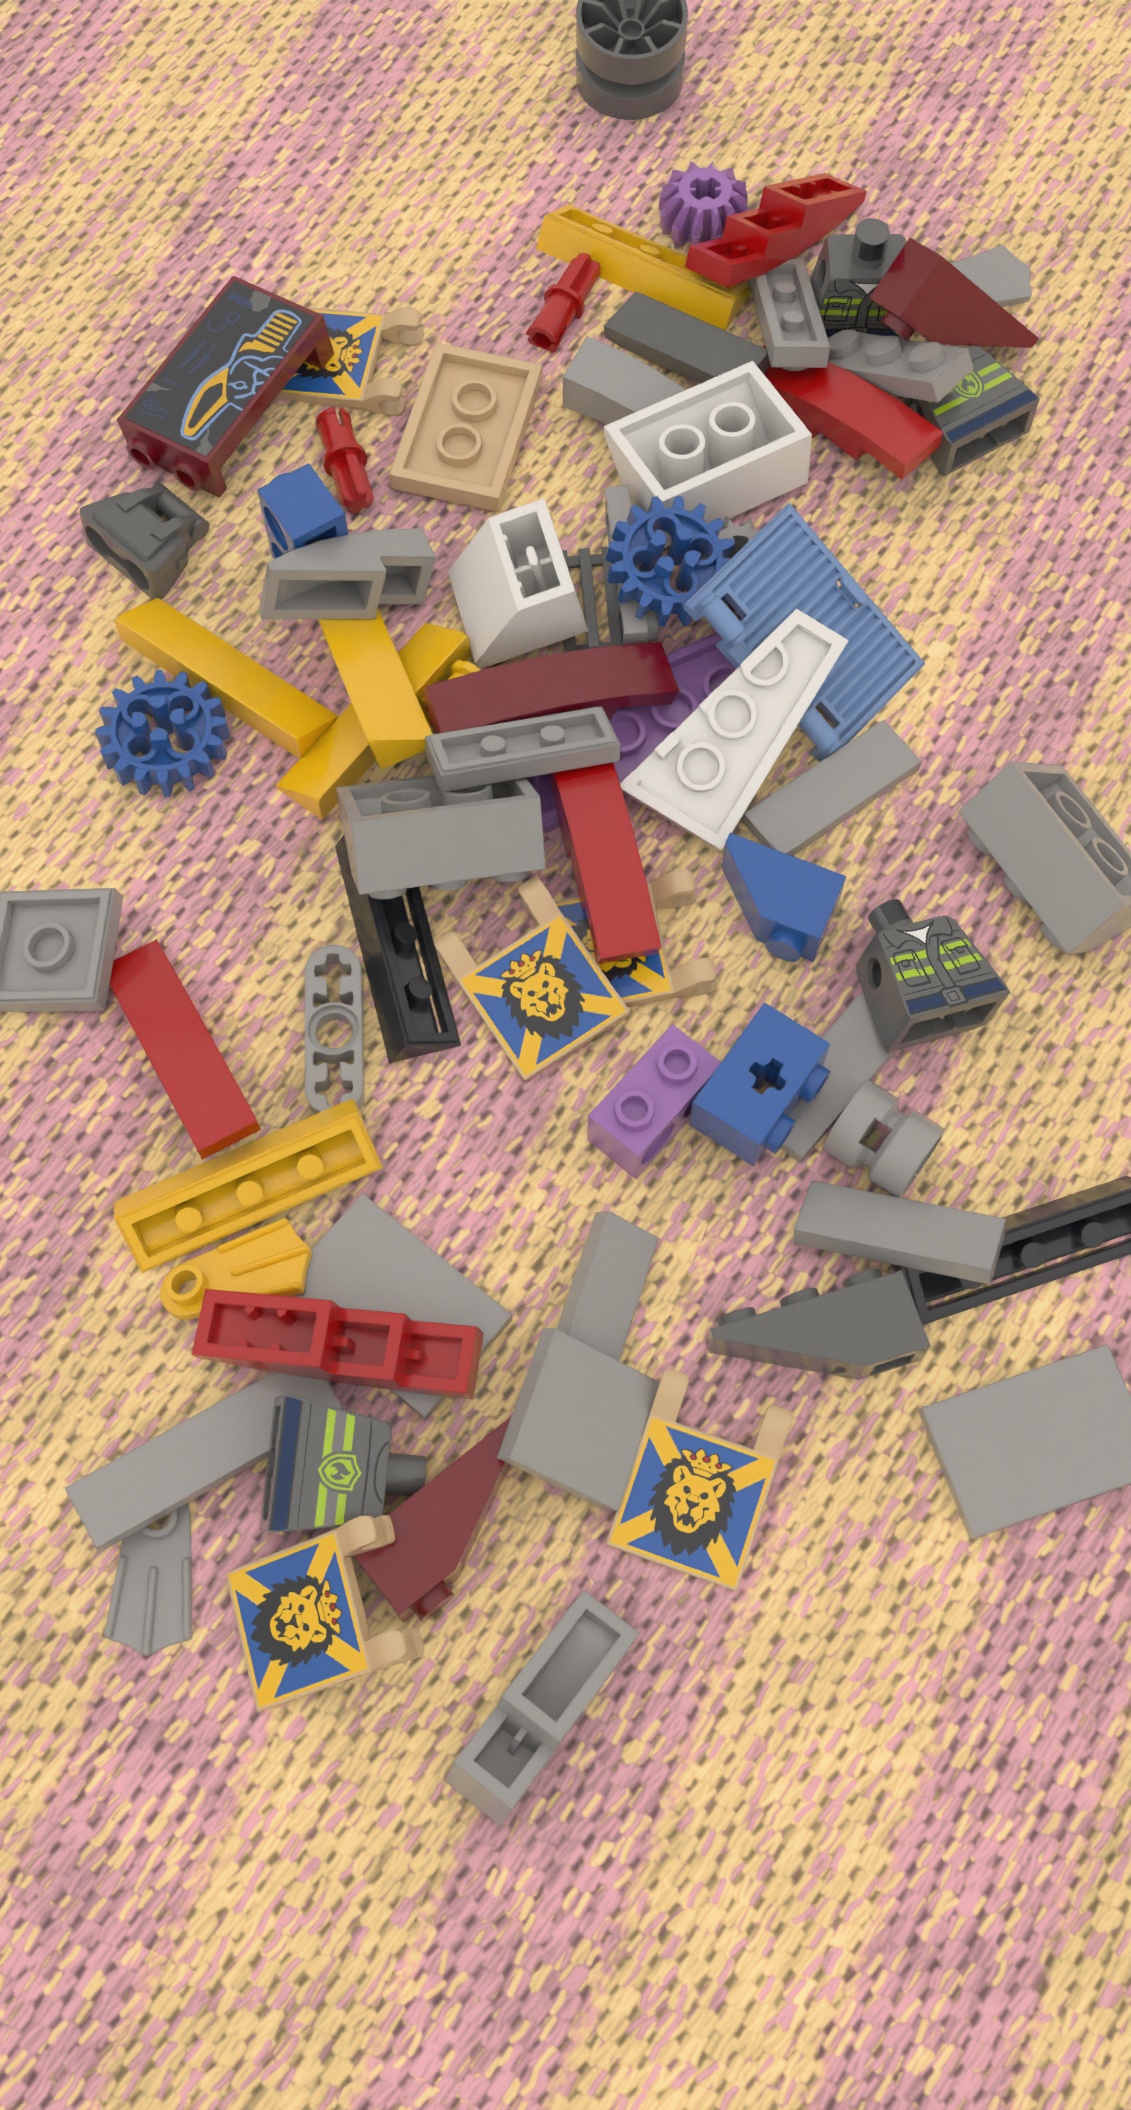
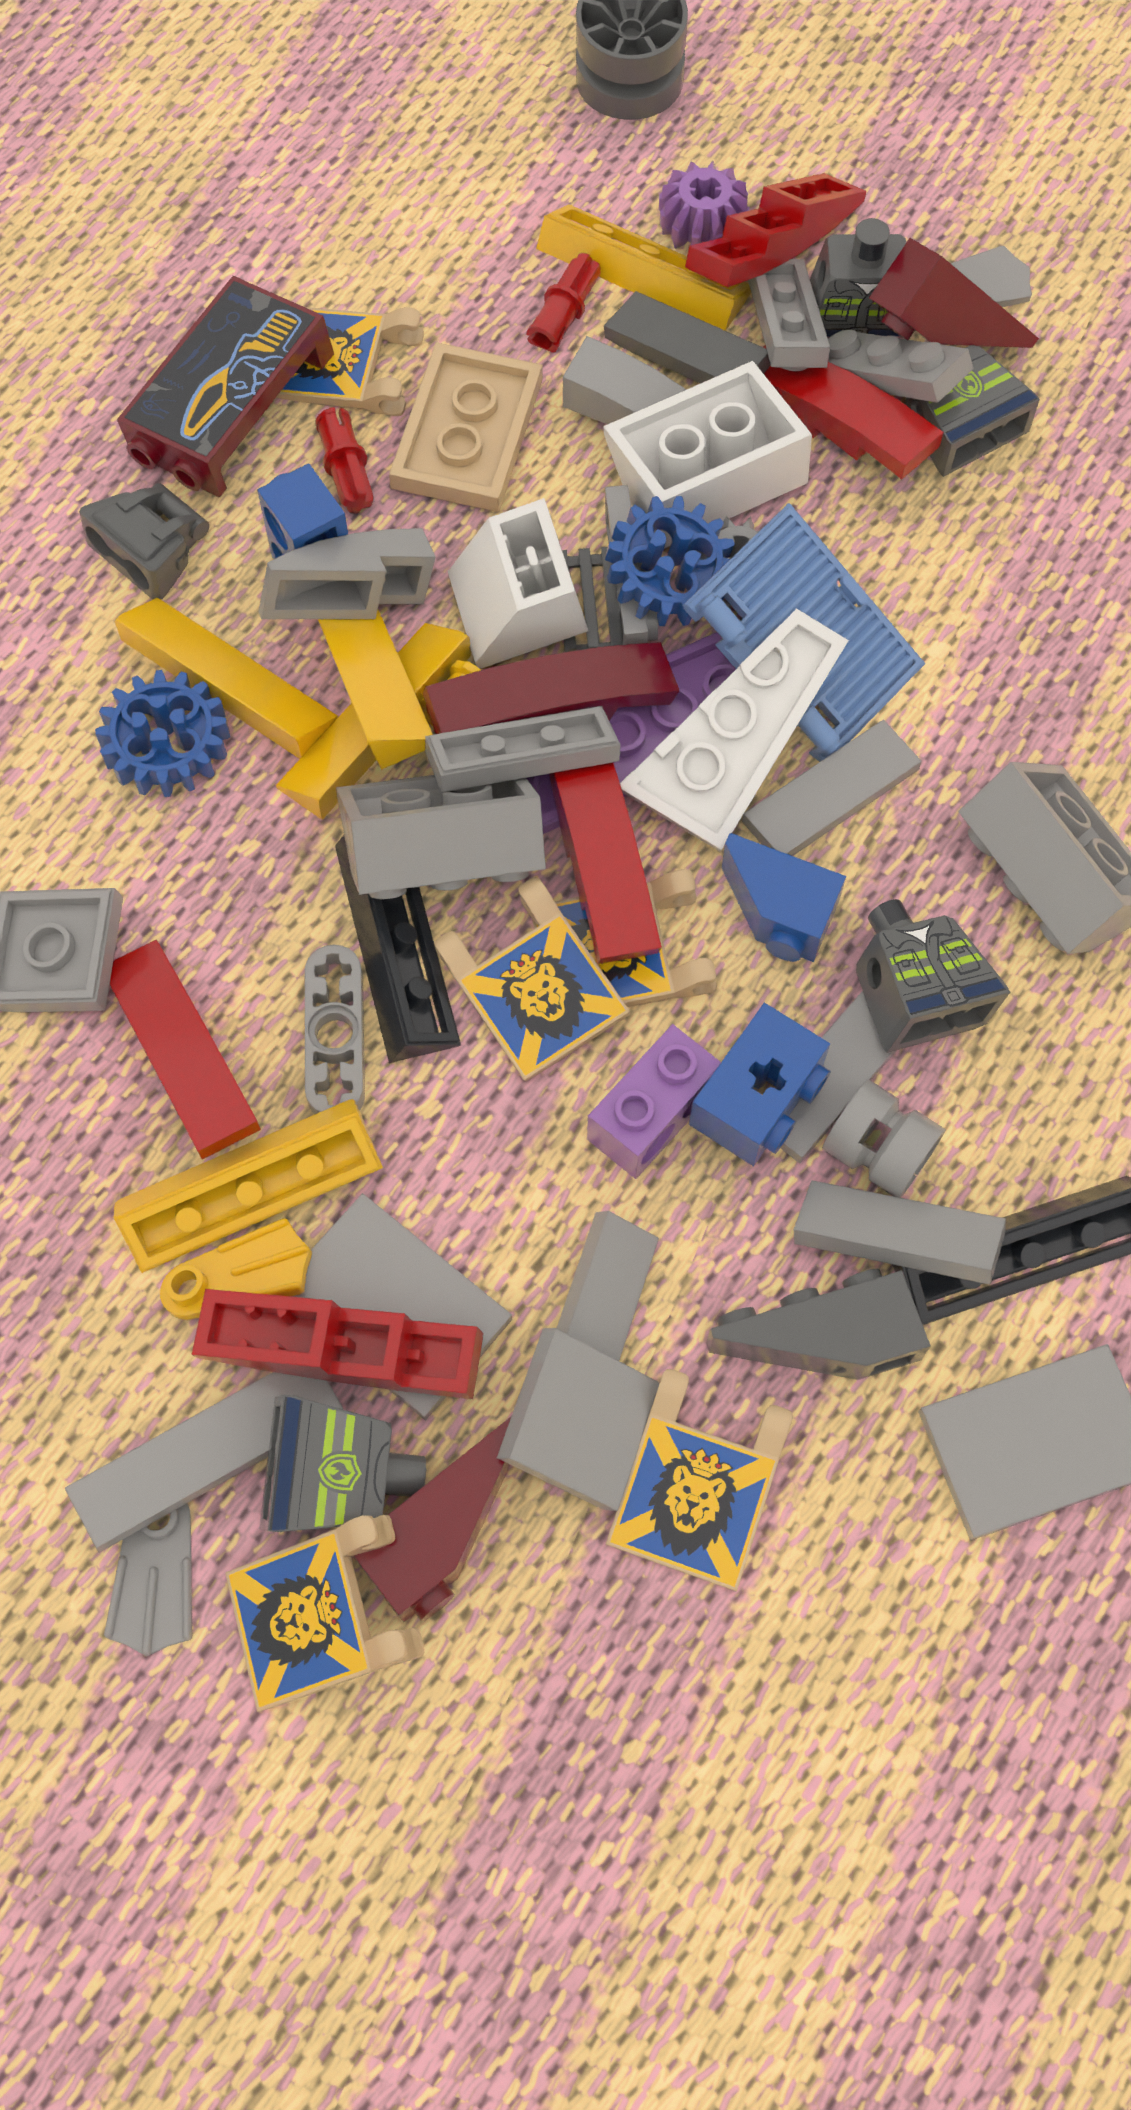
light grey slope [445,1590,640,1827] -> none

